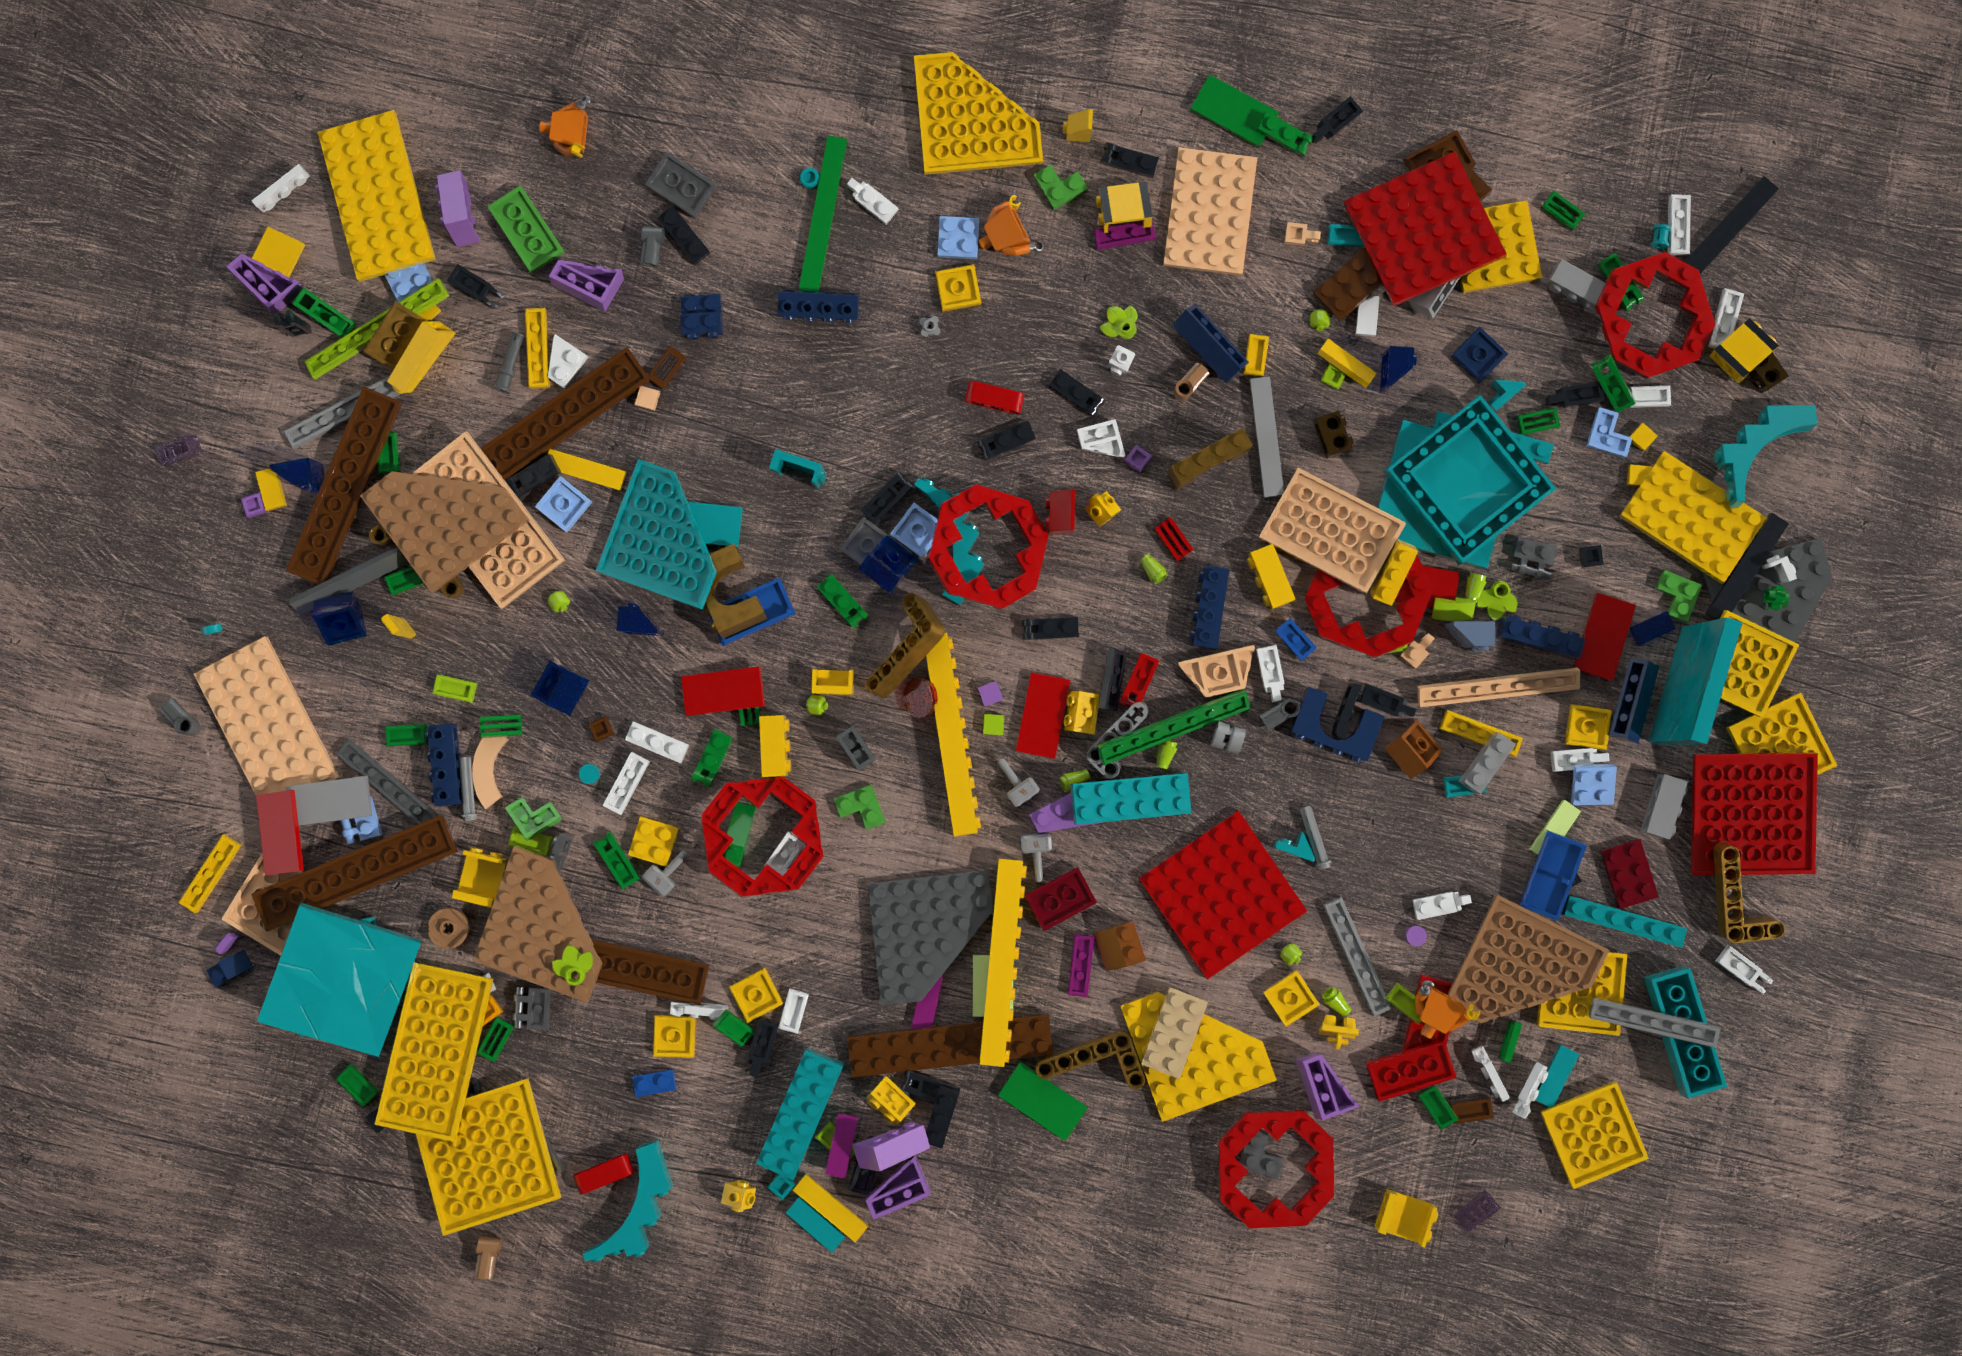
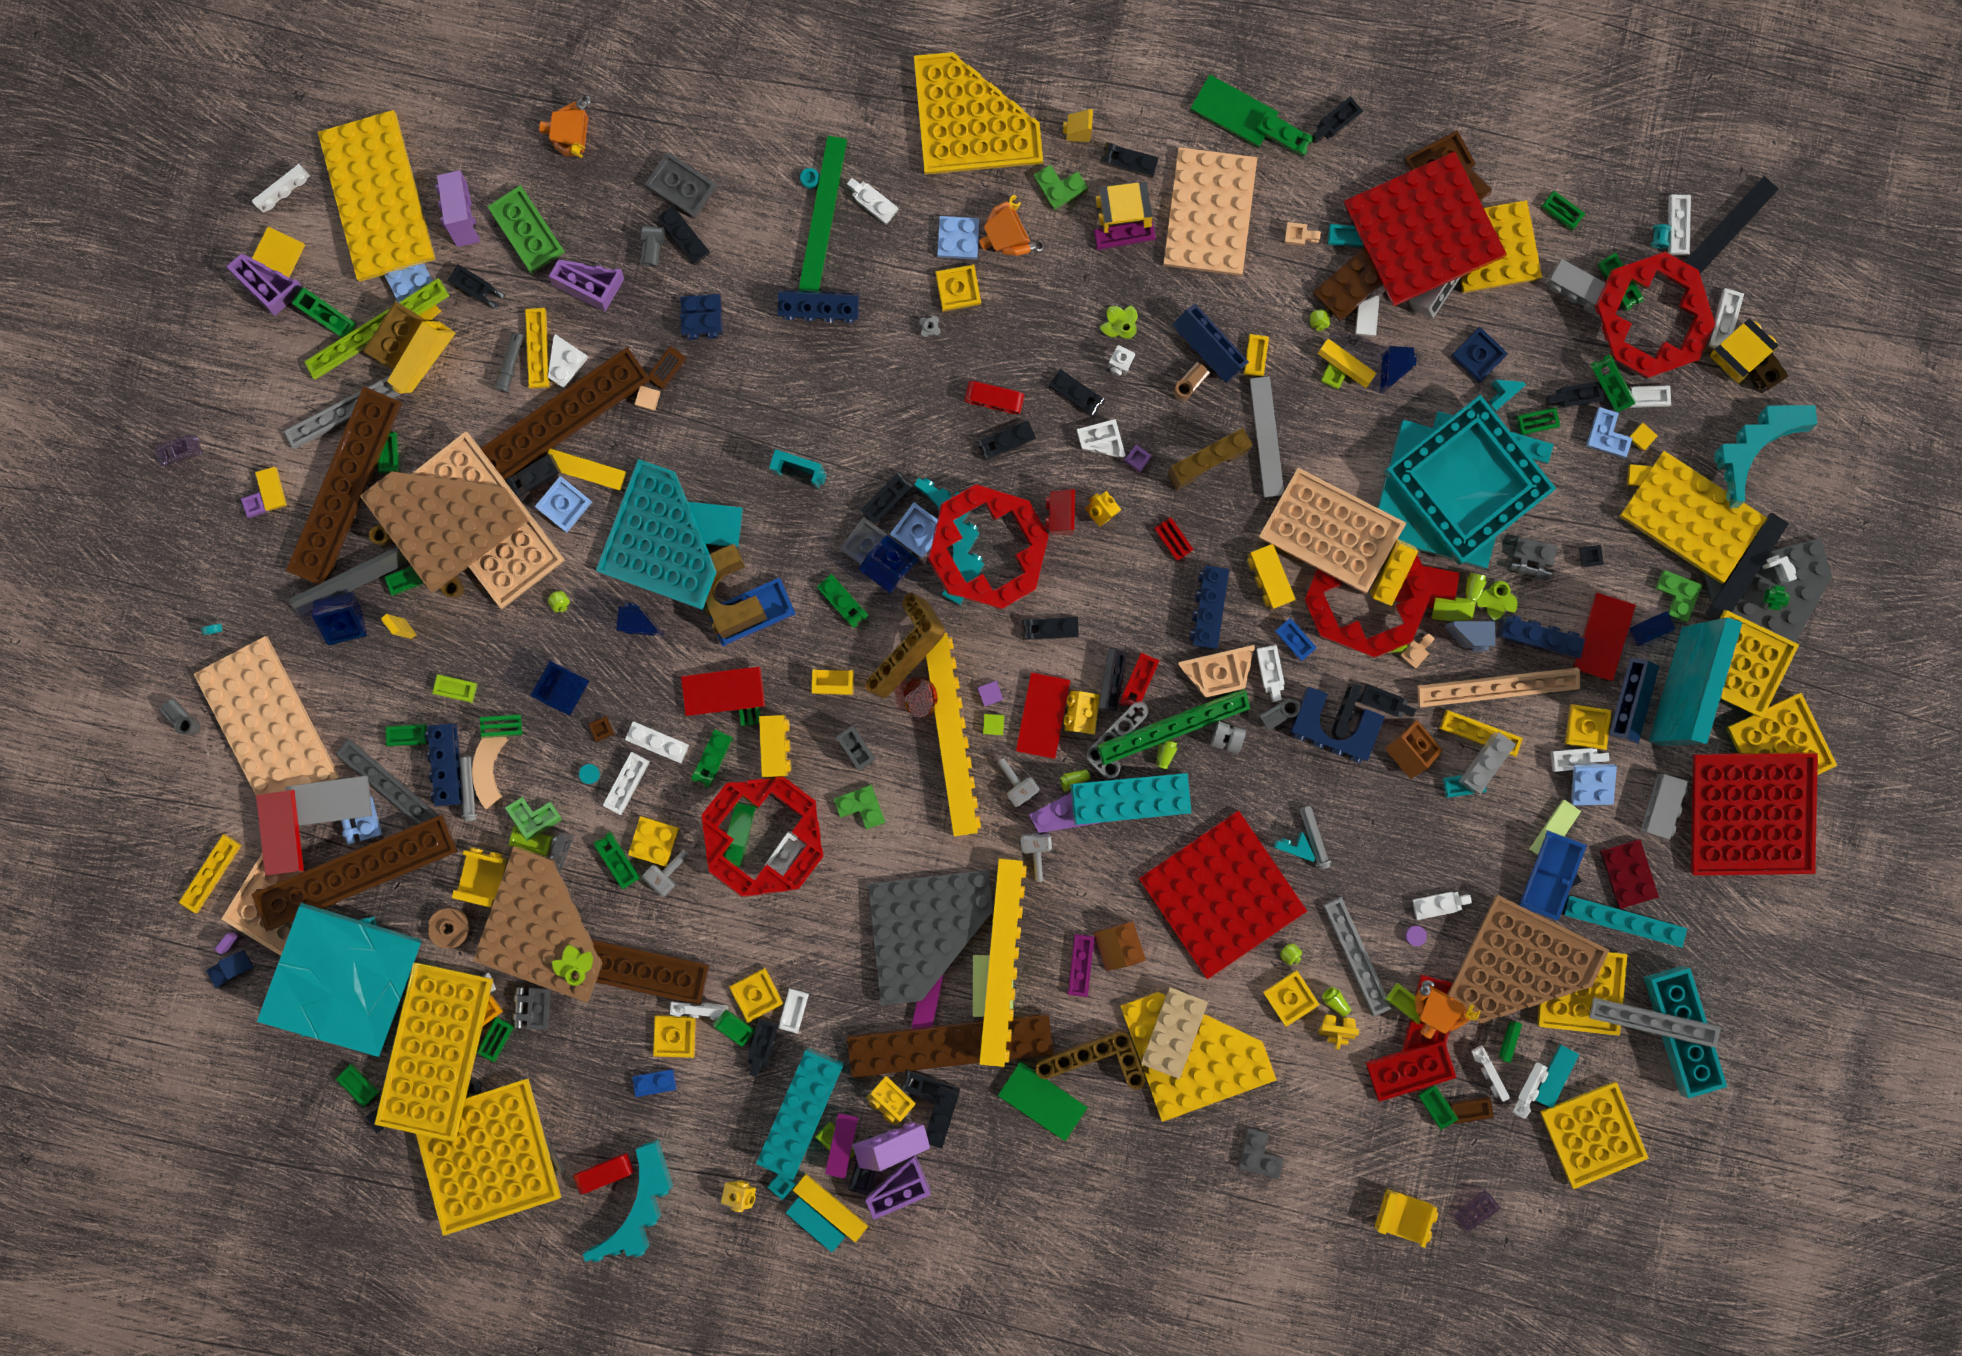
clear blue slope [269,457,325,493] -> none
black hinge [273,310,312,337] -> none
medium nougat piece [474,1235,502,1280] -> none
lime piece [806,695,828,715] -> none
dark red plate [1025,867,1097,931] -> none
lime cone [1140,554,1168,584] -> none
red plate [1218,1109,1334,1229] -> none
medium lavender wedge [1295,1053,1360,1121] -> none
dark brown brick [1313,410,1354,459] -> none
pearl gold beam [1713,842,1785,943] -> none
white hinge [1716,945,1773,995] -> none

